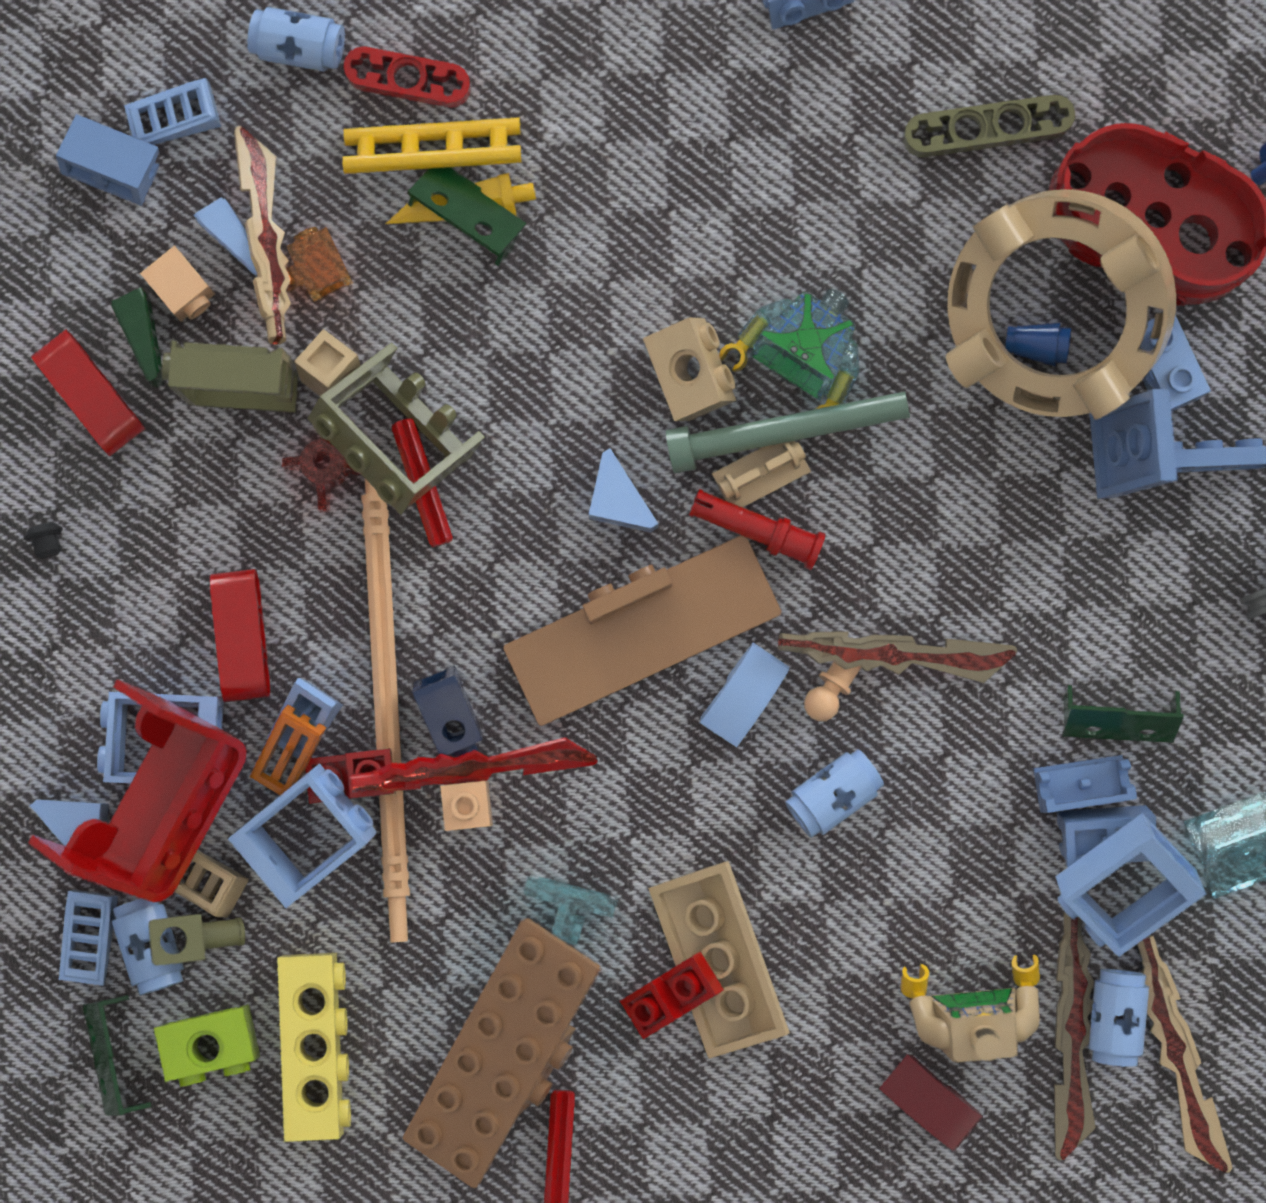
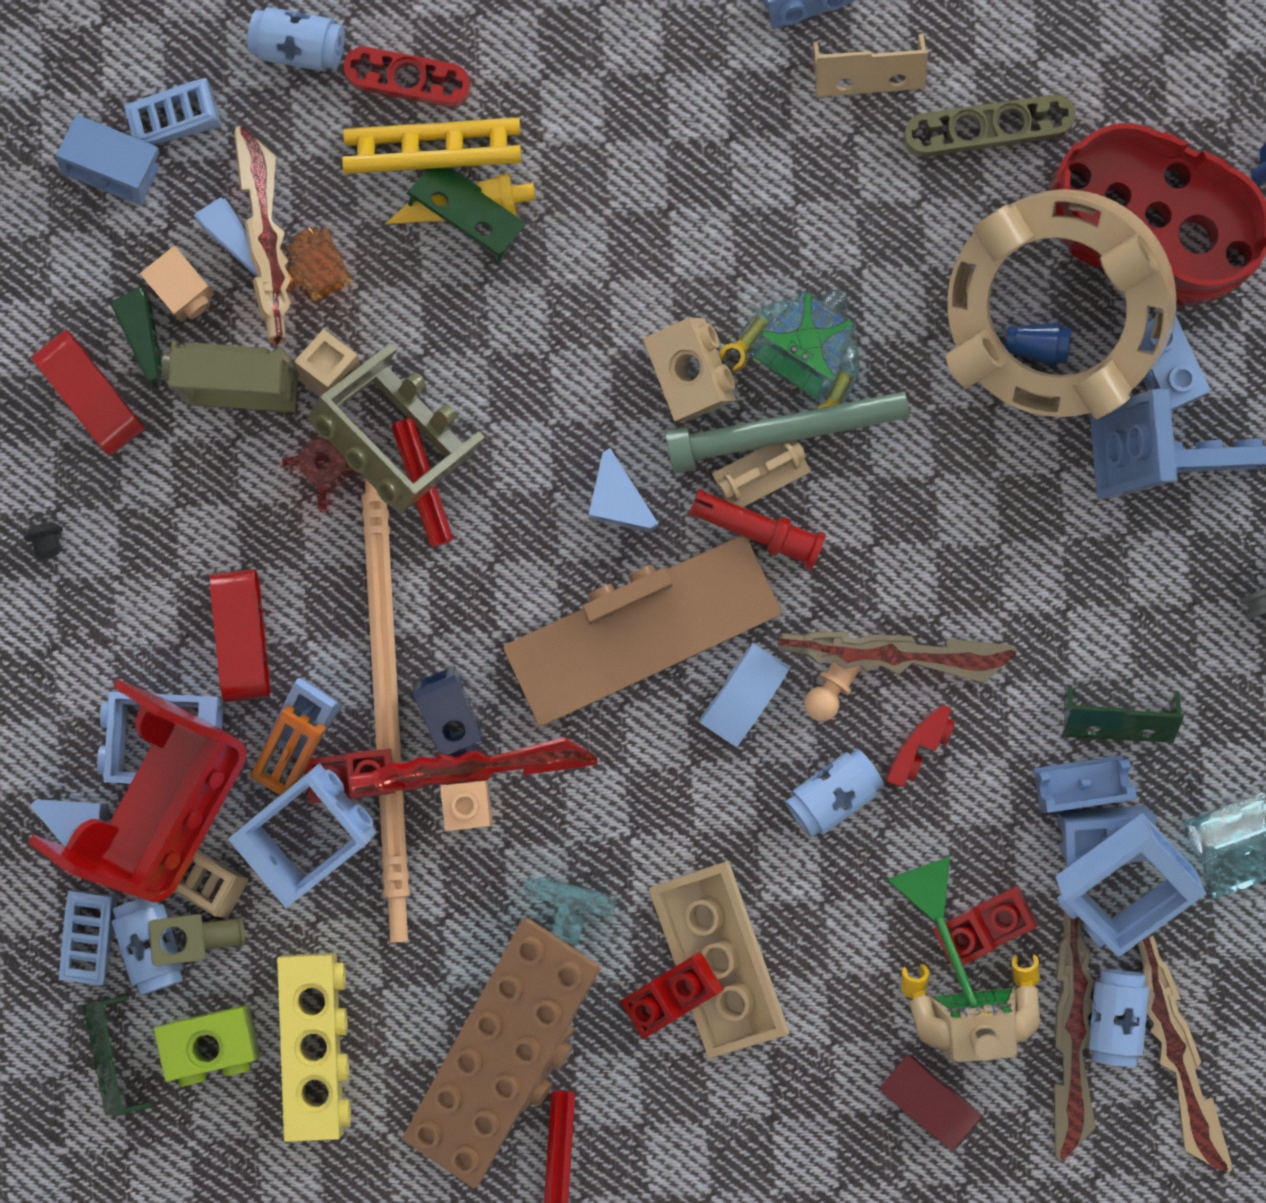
none -> tan piece [813,34,928,97]
none -> red slope [883,705,955,787]
none -> green piece [887,856,977,1008]
none -> red slope [933,885,1039,969]

